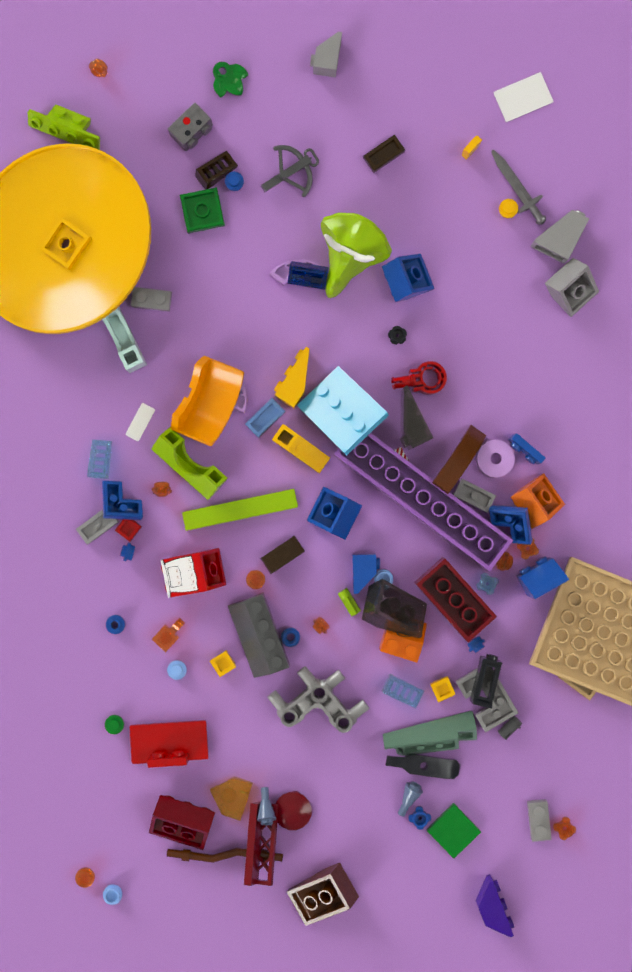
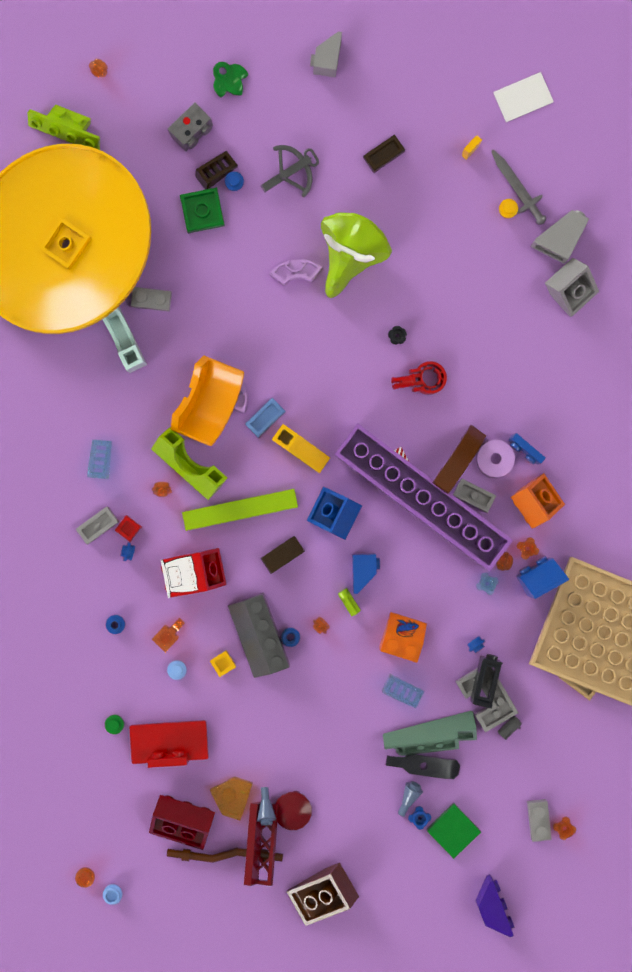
blue brick [102,481,143,520] -> none
white sticker [126,403,155,441] -> none
clear orange plate [246,570,265,589] -> none
light grey pin [267,666,370,733] -> none
yellow slope [274,347,309,409] -> none
clear blue slope [287,261,329,290] -> none
plate [297,366,389,456] -> none
clear smoke slope [362,579,427,638] -> none
light blue plate [374,569,393,588] -> none
blue slope [382,254,435,302] -> none
clear smoke slope [399,385,433,450] -> none
dark red brick [414,557,497,642] -> none
yellow plate [430,676,456,702] -> none
blue brick [489,505,533,545] -> none

